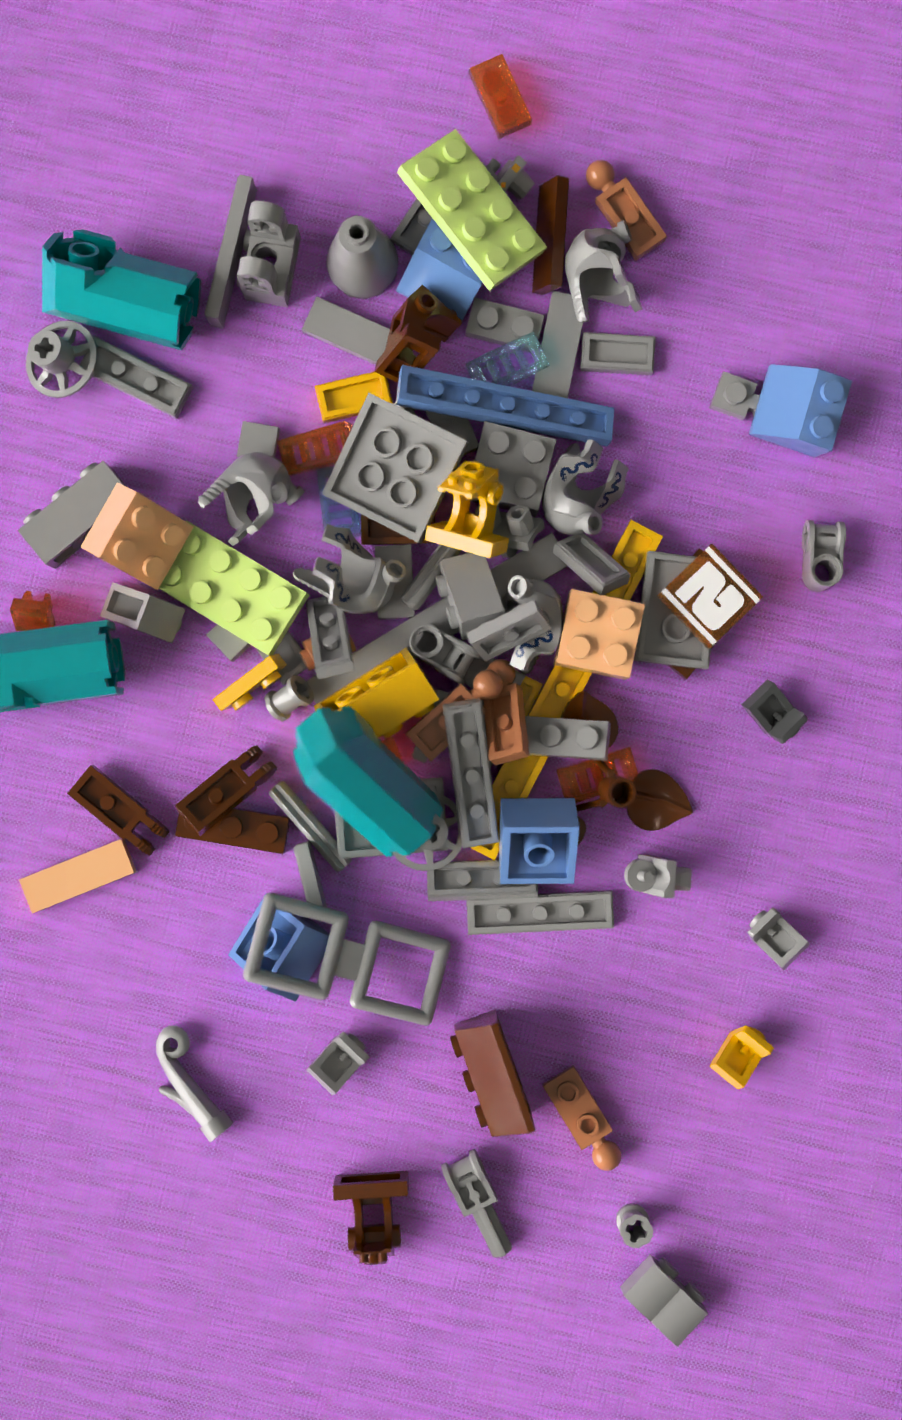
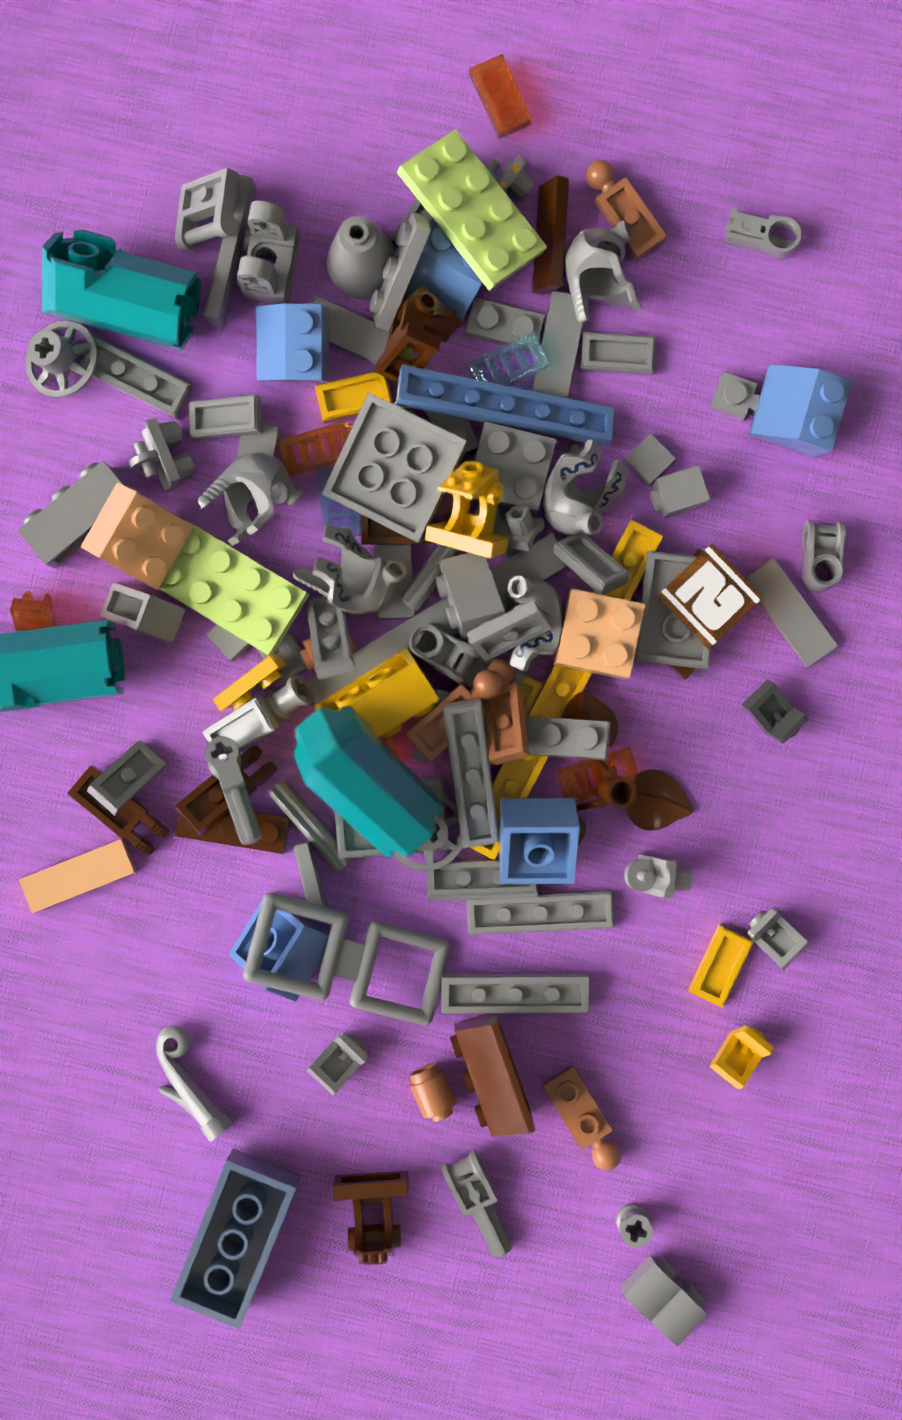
none -> light grey plate [87,739,166,816]
none -> light grey hips [129,418,195,492]
none -> sand blue brick [170,1148,301,1329]
none -> light grey plate [175,167,239,251]
none -> light grey tile [189,394,262,441]
none -> tile [202,696,280,763]
none -> light grey connector [205,736,262,845]
none -> medium blue slope [256,303,329,382]
none -> light grey plate [369,212,431,331]
none -> nougat brick [409,1063,457,1122]
none -> light grey plate [441,973,589,1014]
none -> light grey tile [623,433,676,486]
none -> light grey brick [650,465,710,519]
none -> yellow tile [688,924,754,1008]
none -> light grey piece [724,206,802,258]
none -> light grey tile [742,558,838,668]

